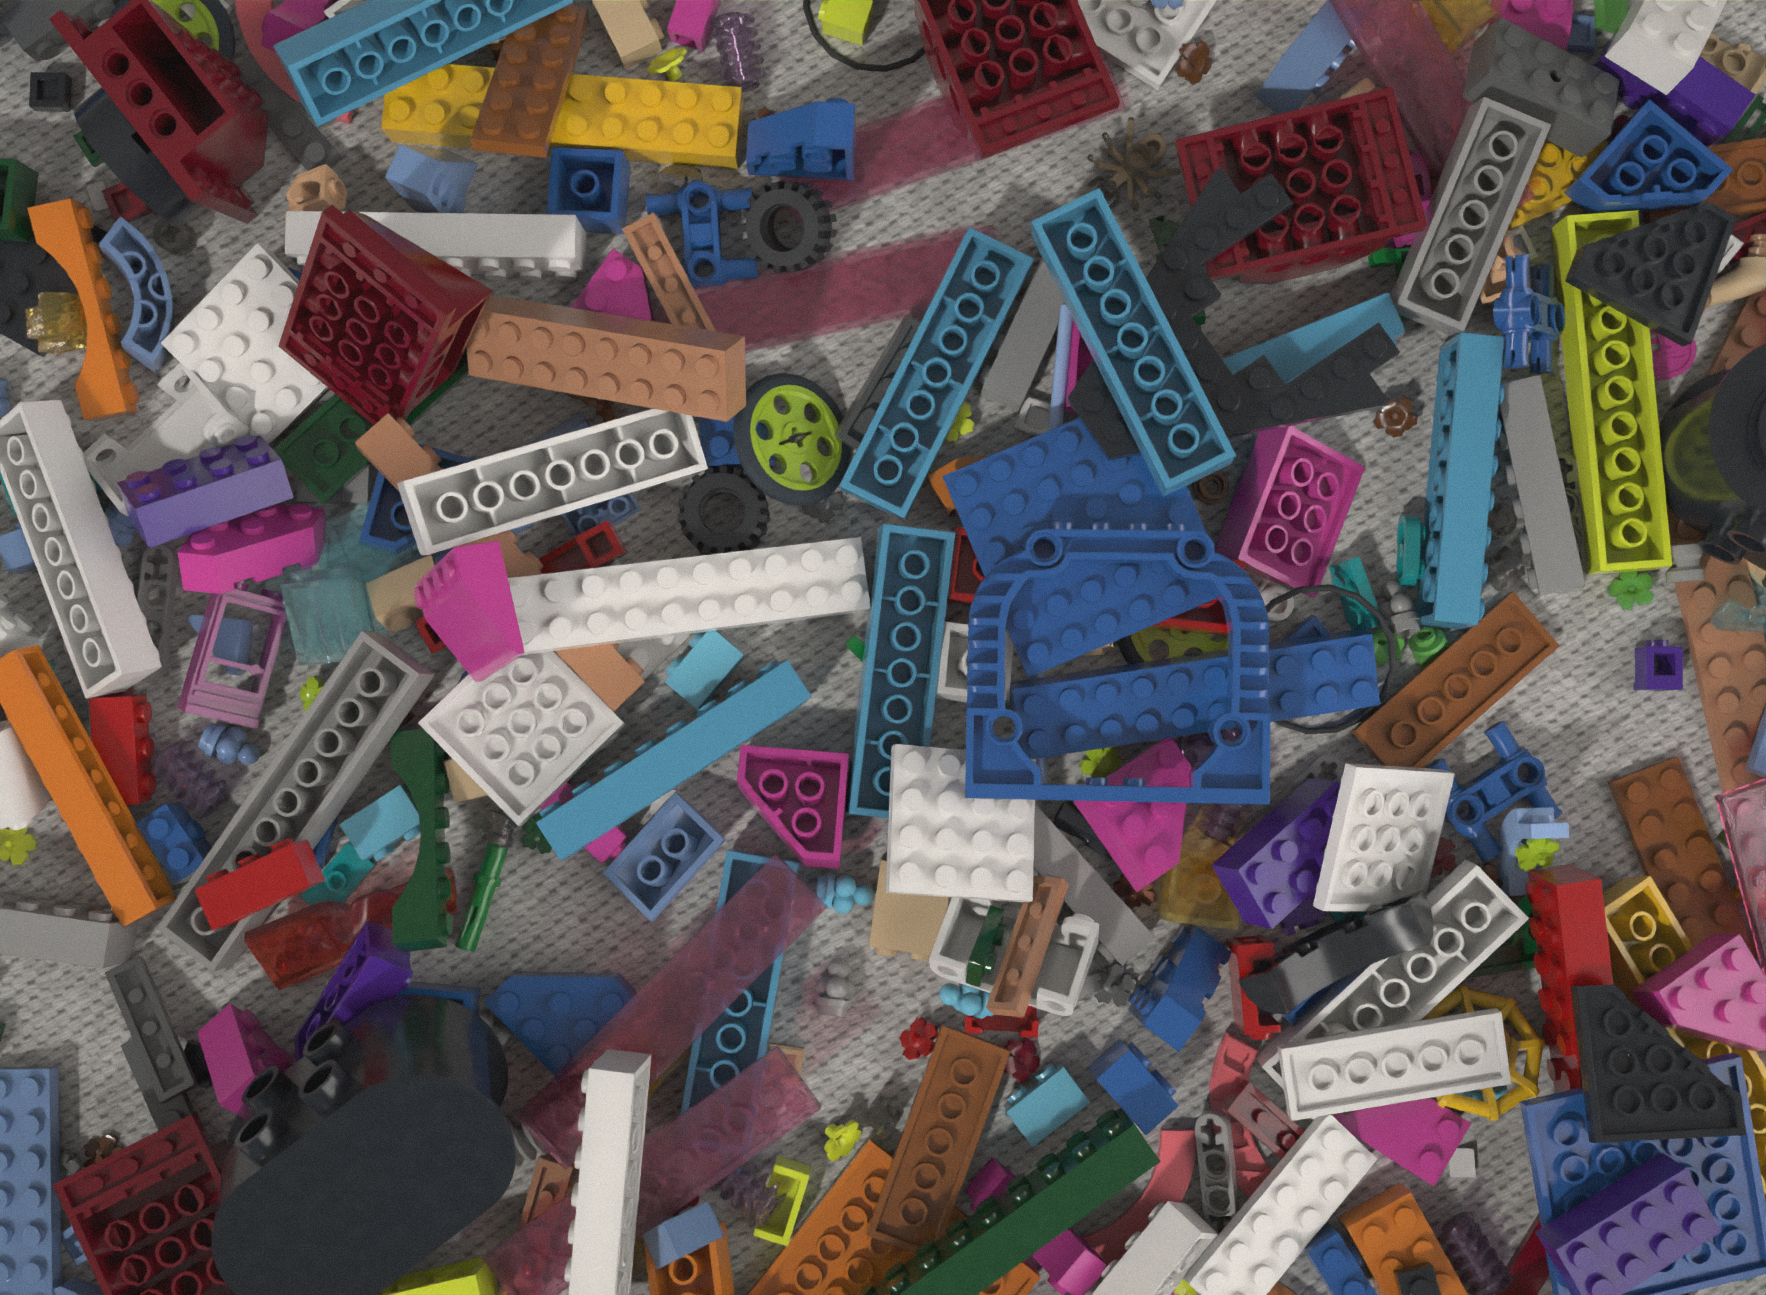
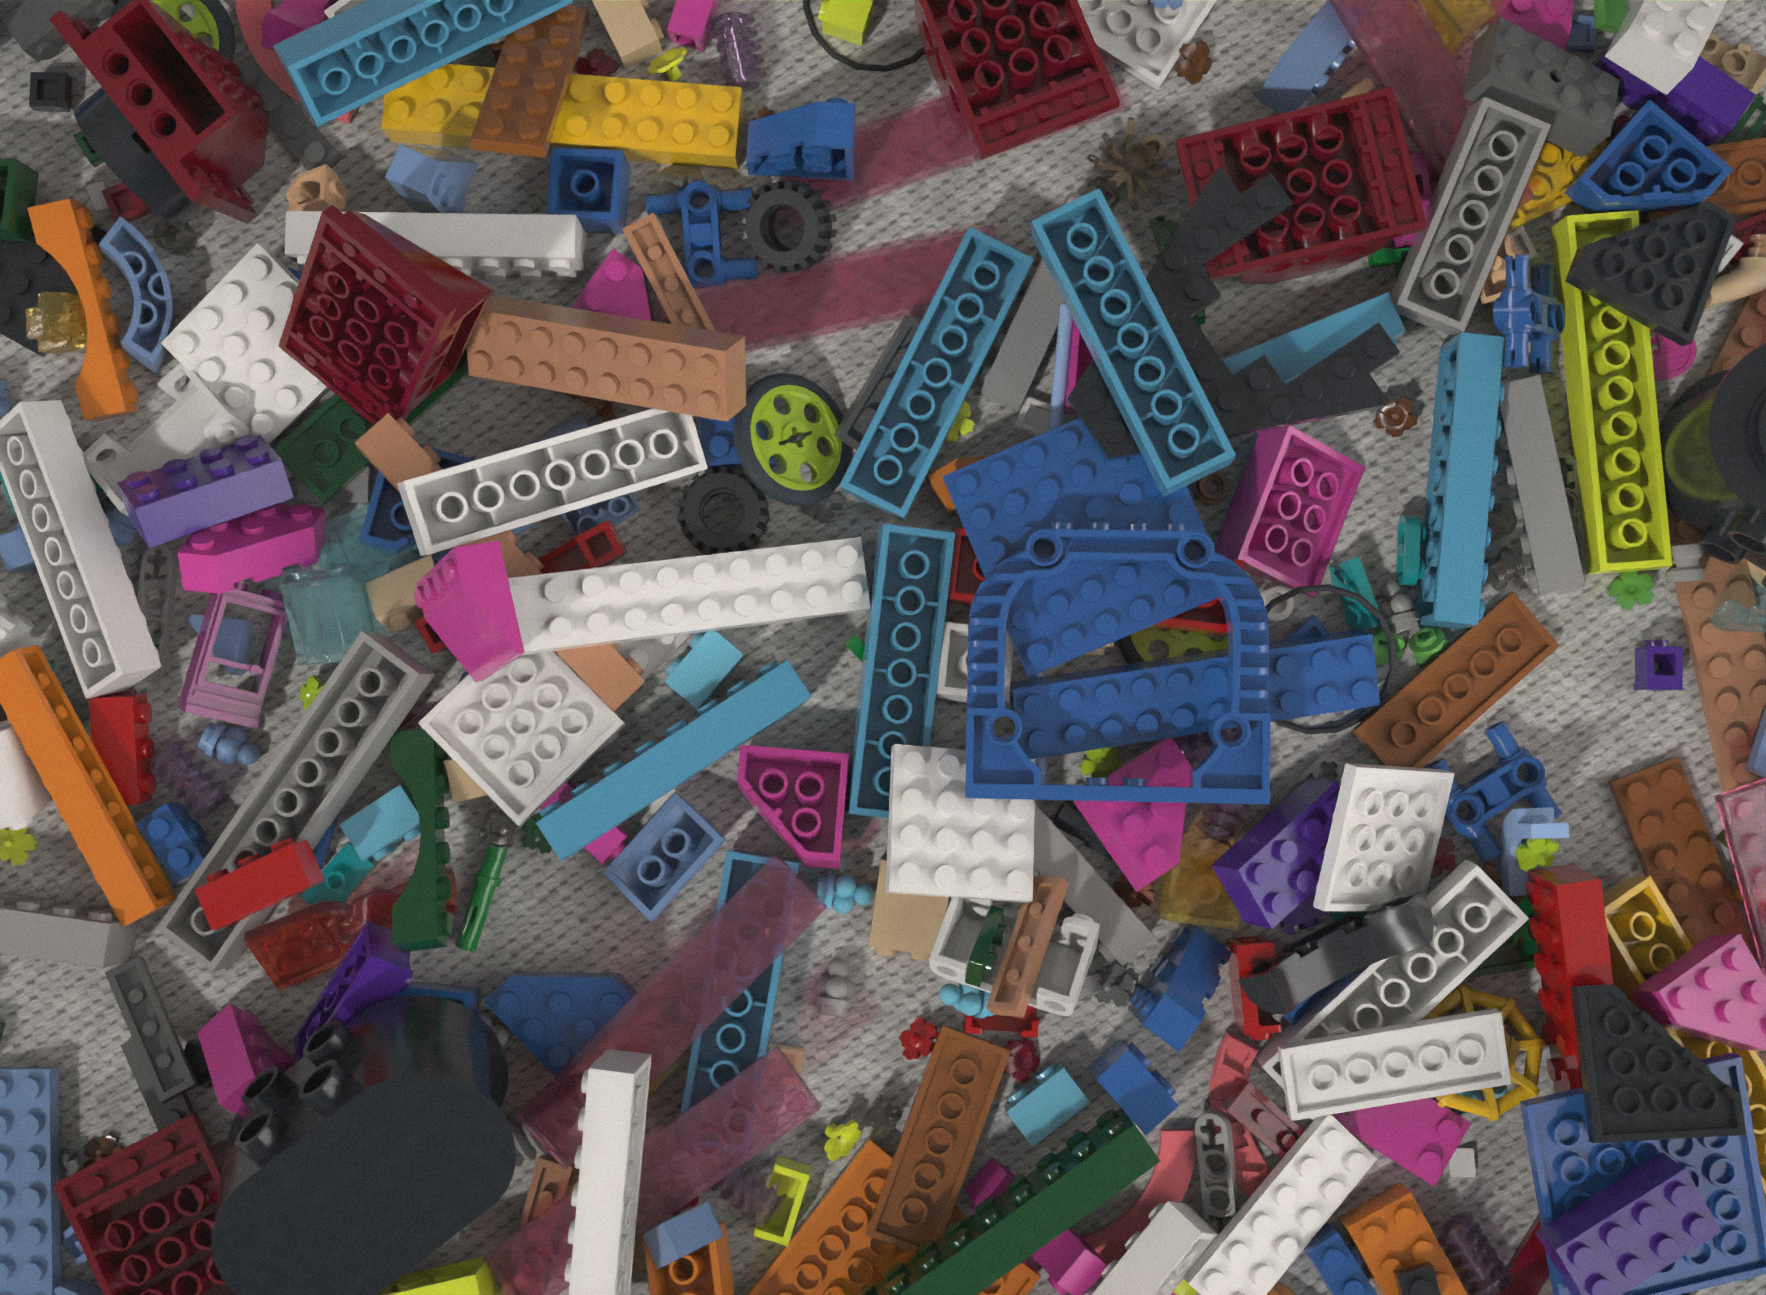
none -> dark red plant [575,47,618,77]

